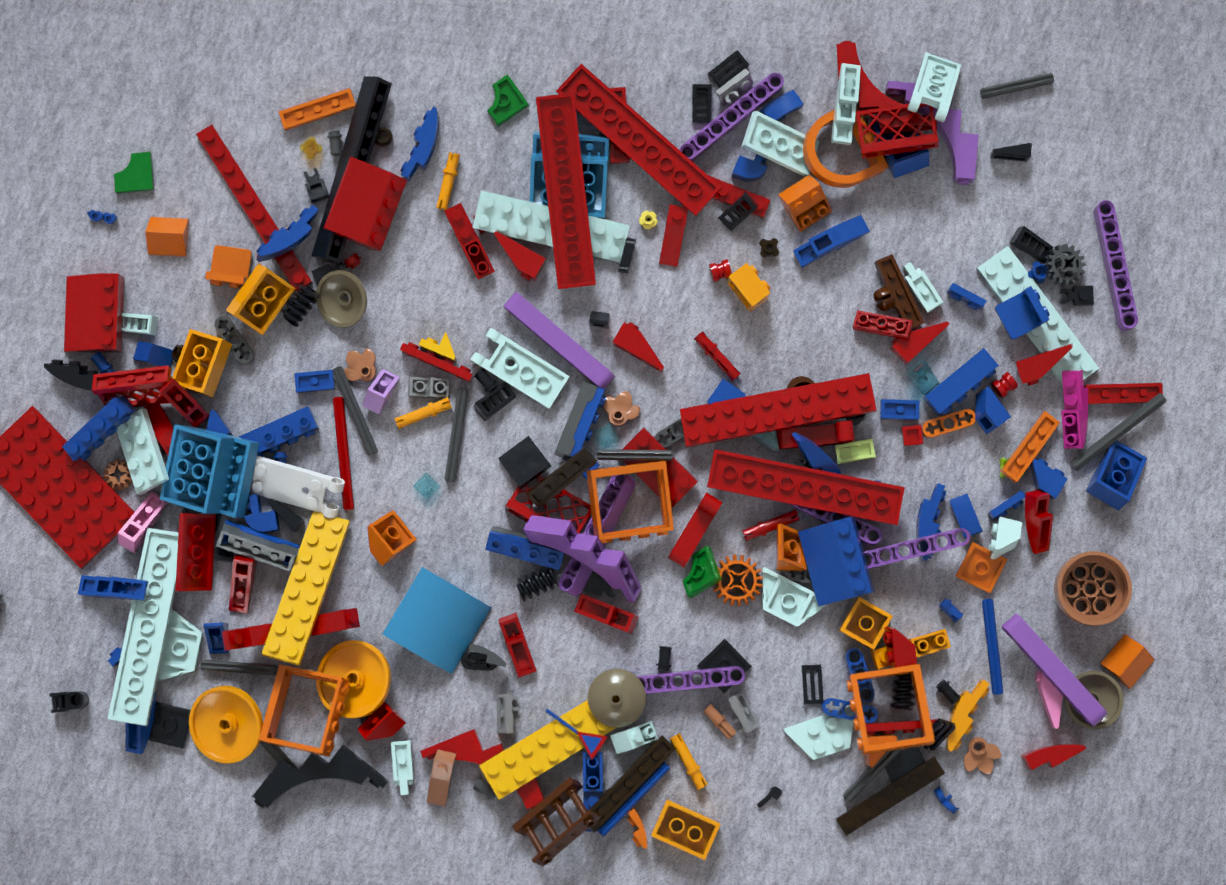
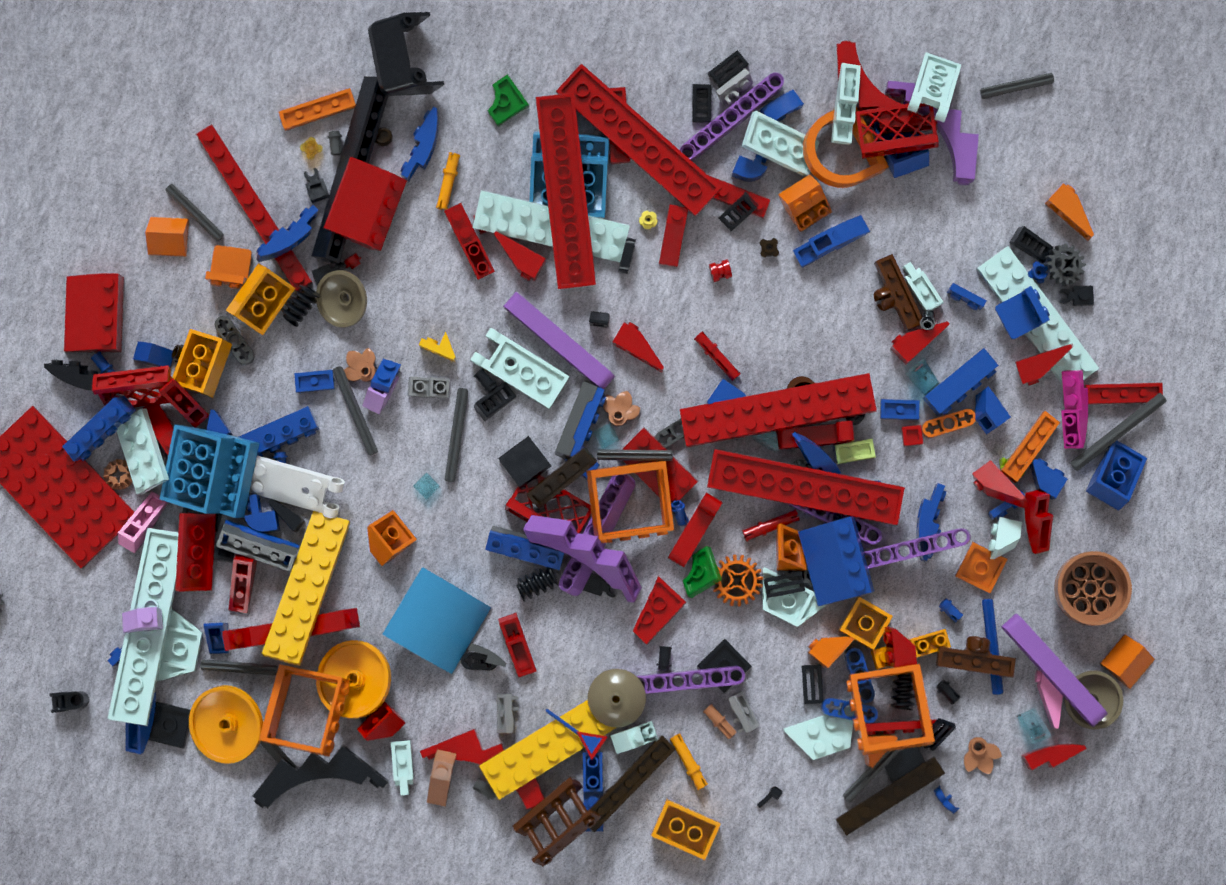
blue slope [78,575,148,600] -> none
blue piece [87,210,118,224] -> none
green tile [114,152,154,194] -> none
light aqua slope [121,313,158,336] -> none
red axle [333,397,354,510] -> none
light orange pin [395,397,452,429] -> none
red plate [400,342,474,383] -> none
red slope [574,594,639,634] -> none
blue axle [597,762,670,836] -> none
orange slope [627,807,647,850] -> none
light orange brick [727,263,771,312] -> none
red tile [852,310,913,340] -> none
light orange slope [945,679,990,752] -> none
blue slope [949,494,983,539] -> none
black slope [990,143,1032,162] -> none
red wheel [991,372,1018,399] -> none
medium lavender beam [1094,200,1138,331] -> none
none -> lavender slope [122,607,163,633]
none -> dark grey axle [165,184,224,241]
none -> black windscreen [368,12,445,96]
none -> blue plate [370,359,401,393]
none -> red wing [633,576,687,645]
none -> blue pin [671,500,689,526]
none -> black tile [763,572,805,598]
none -> orange slope [808,637,854,668]
none -> black pin [920,309,935,330]
none -> reddish brown plate [936,636,1016,678]
none -> slope [972,460,1029,509]
none -> clear light blue slope [1017,708,1051,744]
none -> orange slope [1045,183,1094,241]

